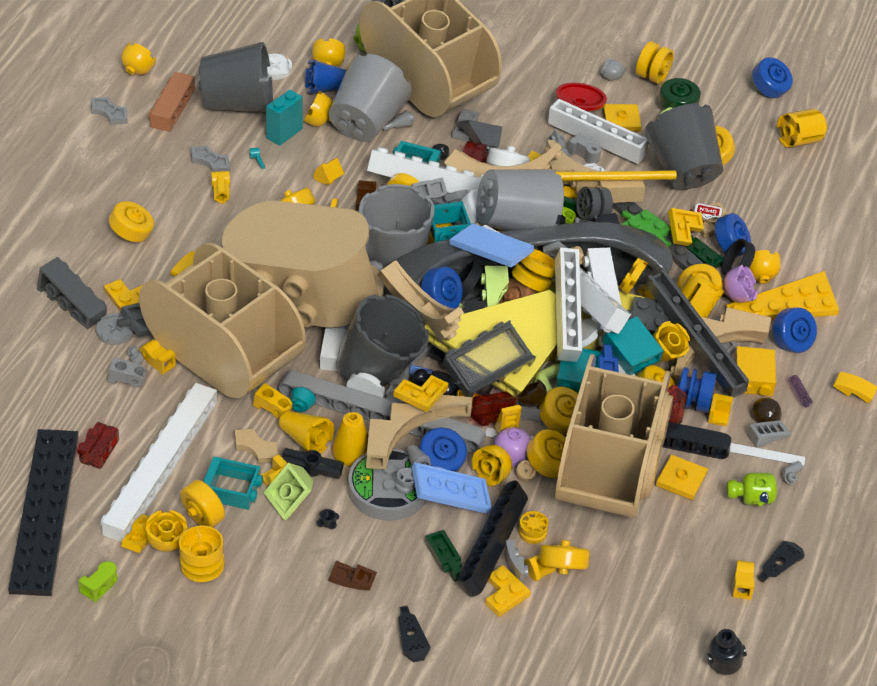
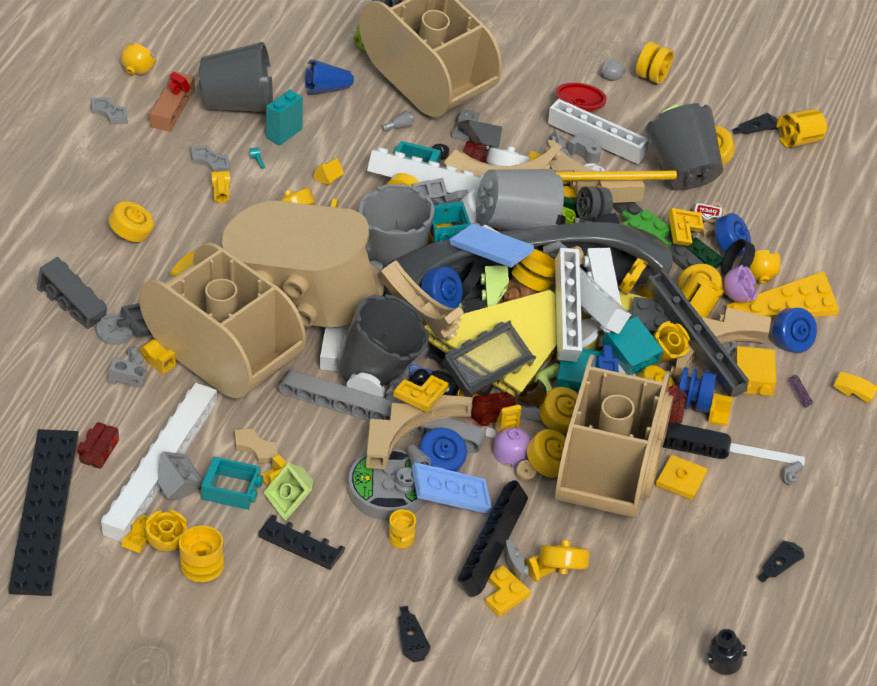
lime leg [78,561,117,603] -> none
yellow plate [104,279,143,311] -> none
yellow wheel [180,480,225,528] -> none
yellow leg [253,383,293,419] -> none
white tile [267,54,292,80] -> none
yellow cone [279,411,335,454] -> none
black piece [282,448,344,479] -> none
teal cone [290,387,316,412] -> none
yellow cylinder [303,91,333,127] -> none
yellow cylinder [312,38,346,67] -> none
black plate [317,509,339,529] -> none
reddish brown slope [328,561,377,590] -> none
light grey cone [329,54,412,142] -> none
yellow cone [332,412,368,466] -> none
reddish brown slope [356,180,377,210] -> none
dark green hinge [425,530,462,582] -> none
yellow cylinder [472,444,512,486] -> none
yellow wheel [519,511,549,544] -> none
yellow plate [603,104,641,131] -> none
dark green wheel [659,78,701,109] -> none
lime piece [726,472,777,507] -> none
yellow leg [733,560,754,600] -> none
light grey slope [747,420,791,447] -> none
dark brown hair [751,397,782,423] -> none
blue wheel [752,57,793,98] -> none
none -> light grey slope [158,451,204,500]
none -> red tile [168,71,191,95]
none -> black hinge [259,514,345,570]
none -> yellow wheel [388,509,416,548]
none -> black piece [732,113,779,134]

